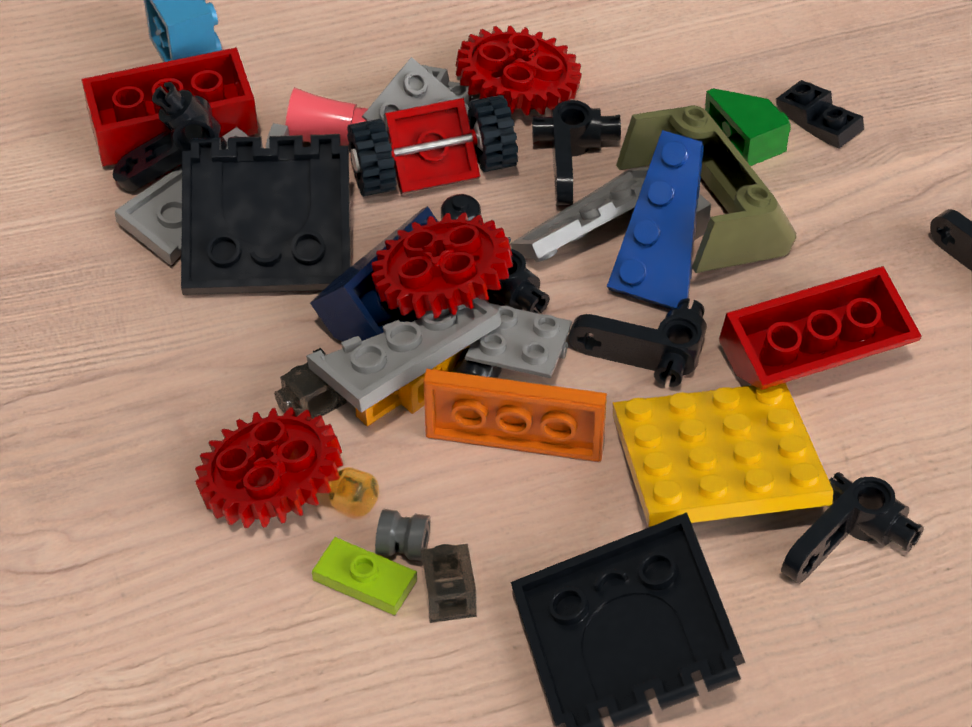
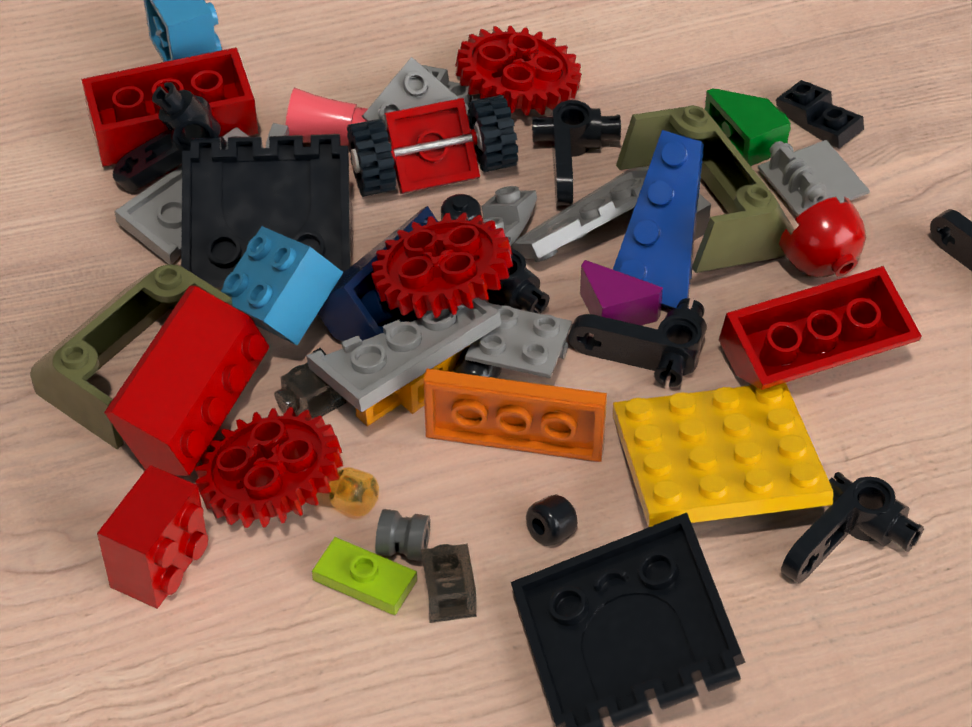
none -> olive windscreen [30,264,233,450]
none -> red brick [97,465,208,609]
none -> red slope [104,285,270,476]
none -> dark azure brick [221,226,343,345]
none -> light grey slope [481,186,537,247]
none -> black piece [526,494,578,546]
none -> magenta slope [580,260,663,326]
none -> light grey hinge [758,140,870,217]
none -> red cylinder [779,197,866,277]

